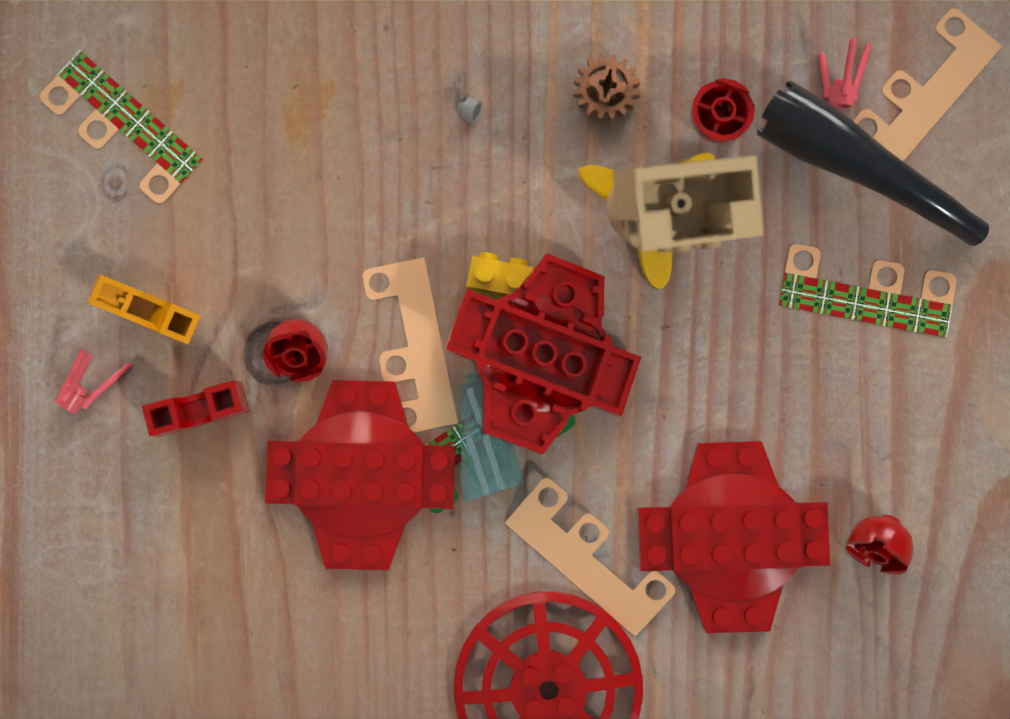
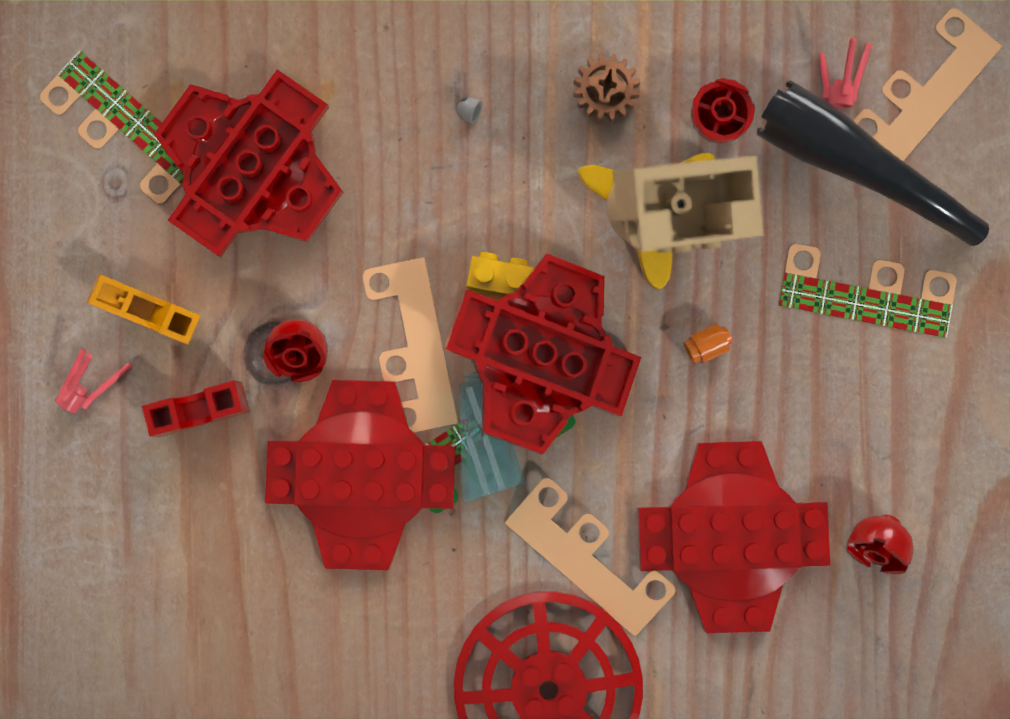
none -> red plate [154,69,344,258]
none -> orange brick [683,323,733,364]

